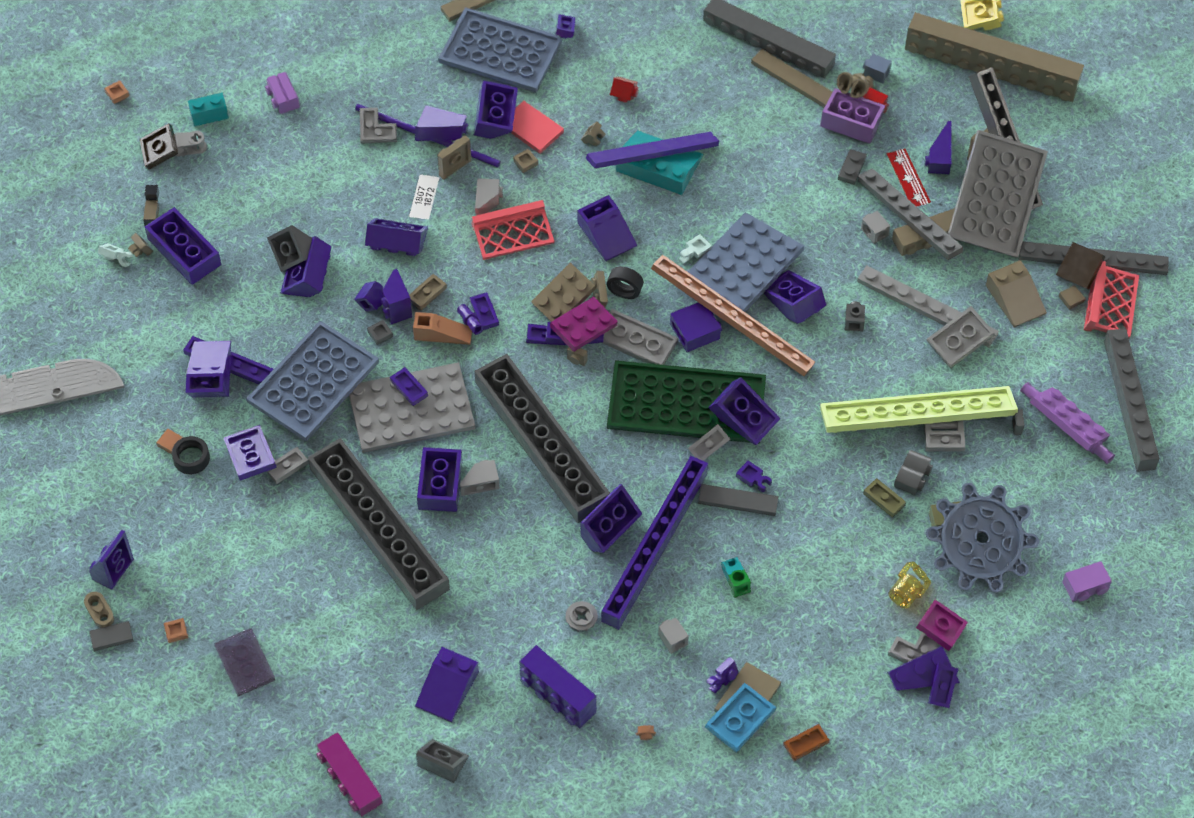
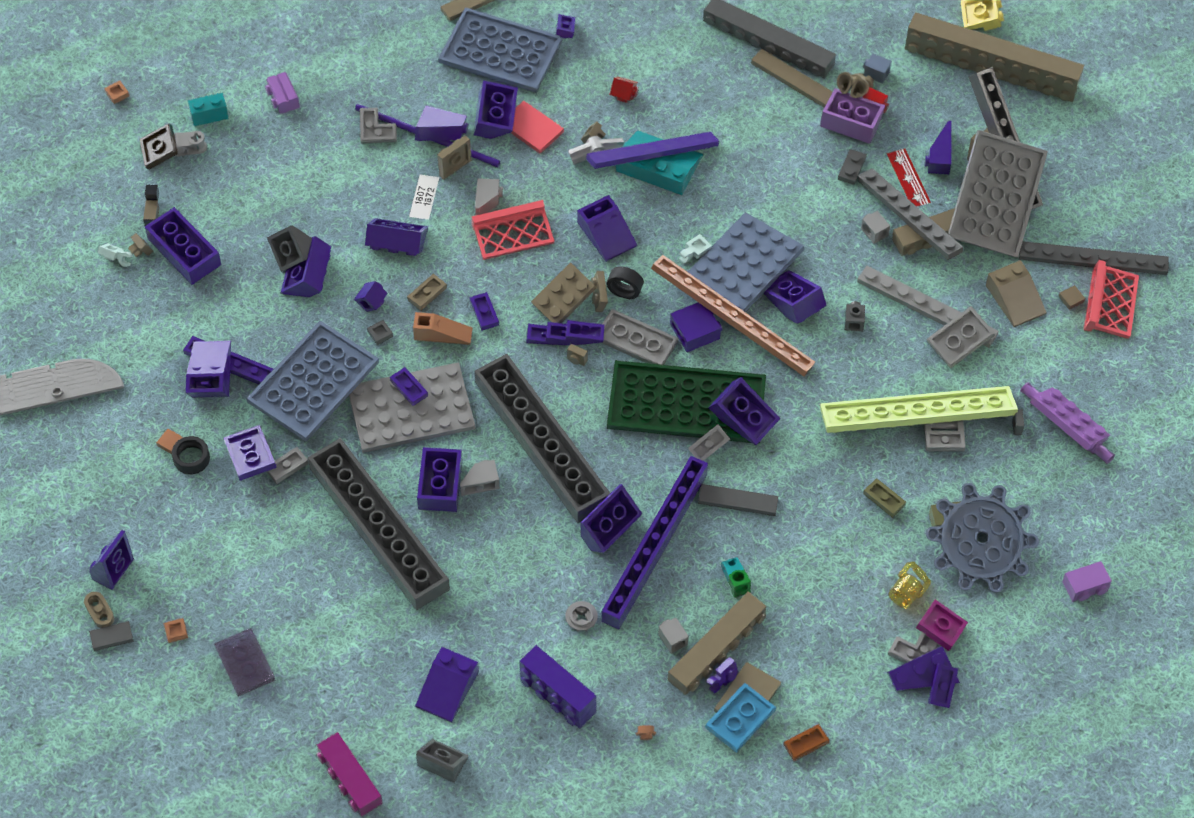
dark purple slope [381,268,412,325] -> none
dark purple pin [457,304,483,335] -> none
dark tan plate [513,149,538,173] -> none
magenta plate [550,297,618,352] -> none
dark purple plate [736,460,772,493] -> none
dark grey brick [894,450,933,495] -> none
dark brown tile [1056,242,1106,290] -> none
dark grey brick [1104,329,1160,472] -> none
none -> light grey piece [568,136,624,165]
none -> dark tan brick [668,592,766,695]

